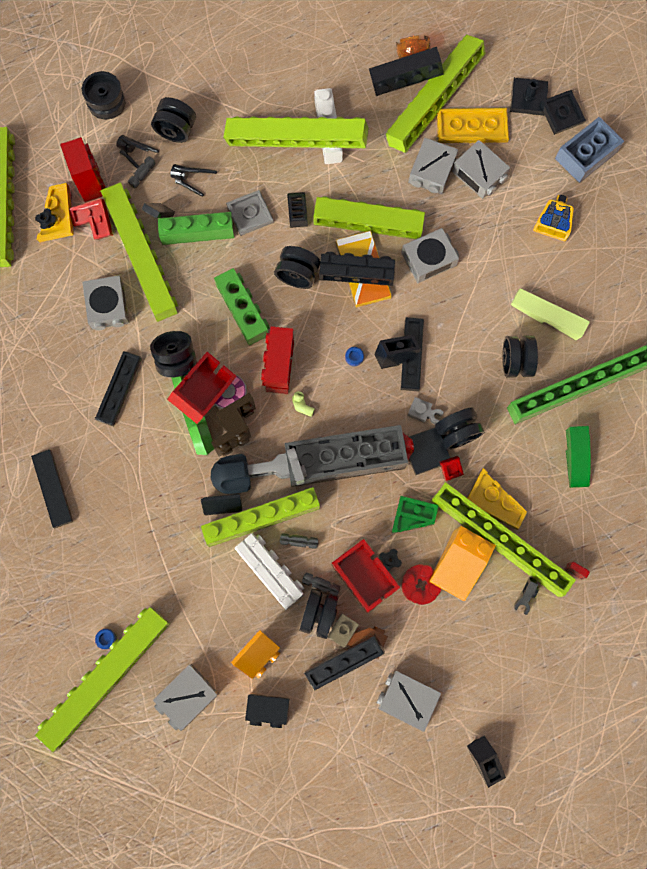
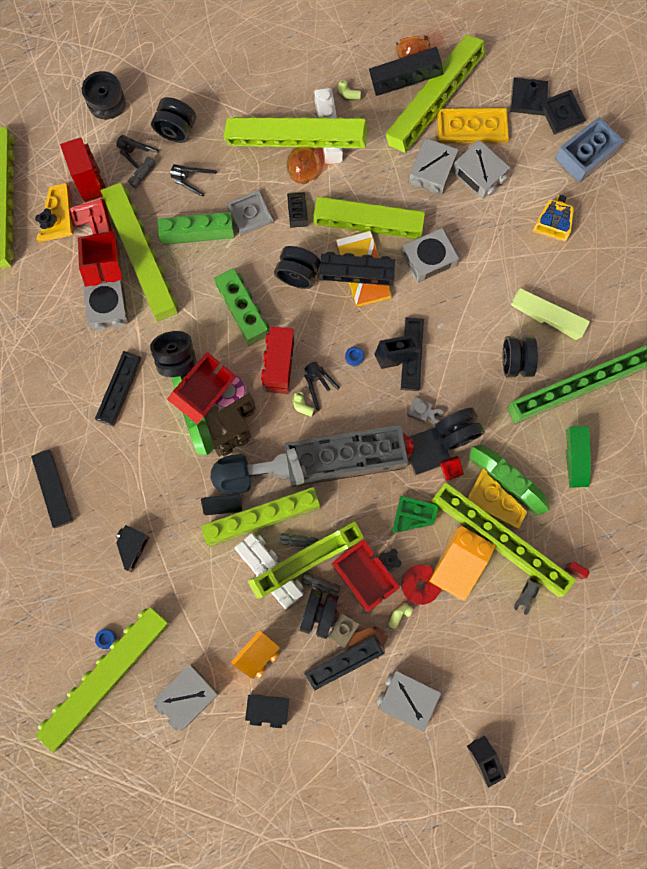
black tile [142,203,175,218] -> none
none -> red piece [78,231,123,287]
none -> black slope [116,525,150,573]
none -> lime arch [248,521,365,599]
none -> clear orange cylinder [286,147,322,184]
none -> black plant [304,361,340,411]
none -> yellowish green arm [337,80,361,100]
none -> yellowish green arm [387,603,413,629]
none -> bright green brick [469,444,550,515]

